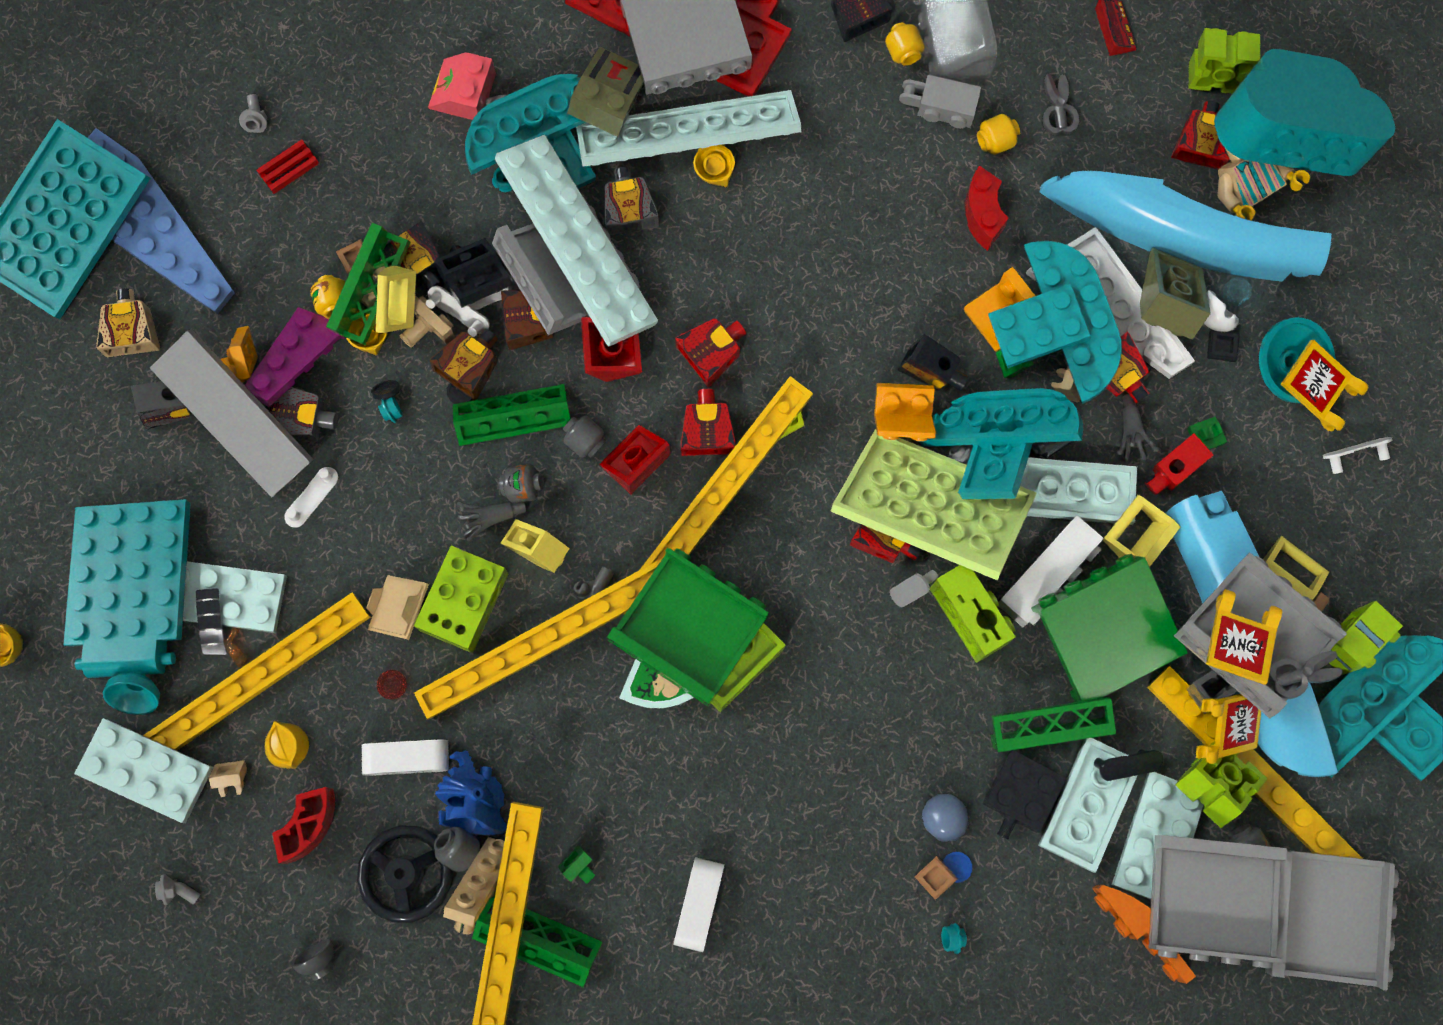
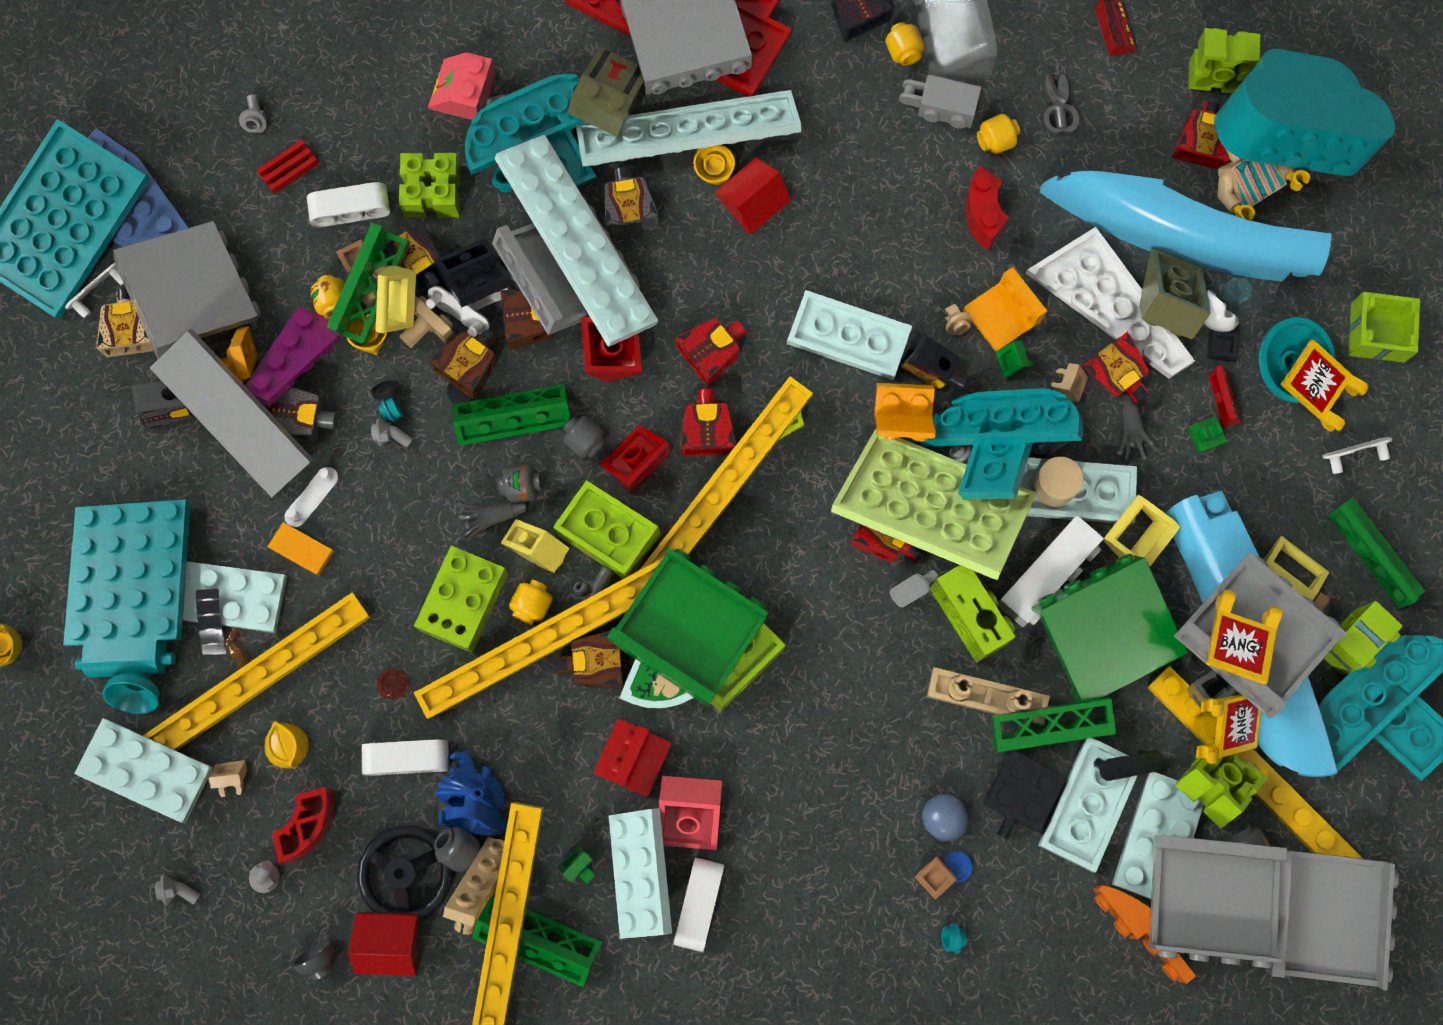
tan piece [366,575,429,640] -> none
teal plate [988,241,1122,404] -> none
red torso [1144,433,1214,495] -> none
flat silver piece [1269,651,1342,699] -> none
none -> white piece [65,262,124,318]
none -> light grey panel [113,221,261,359]
none -> light grey plate [249,860,280,893]
none -> light orange tile [268,522,334,576]
none -> white beam [307,182,390,227]
none -> red slope [348,912,418,976]
none -> light grey plate [371,418,413,447]
none -> lime brick [399,153,461,218]
none -> yellow head [509,579,552,625]
none -> lime piece [553,480,661,579]
none -> torso [555,631,624,689]
none -> red bracket [594,719,671,797]
none -> light aqua plate [609,808,672,939]
none -> coral slope [659,776,722,850]
none -> red slope [714,158,791,235]
none -> light aqua plate [787,290,912,380]
none -> tan plate [926,667,1050,726]
none -> tan plate [945,304,972,335]
none -> tan piece [1033,457,1083,507]
none -> red slope [1208,365,1243,427]
none -> green fence [1327,498,1426,609]
none -> lime container [1348,292,1420,363]

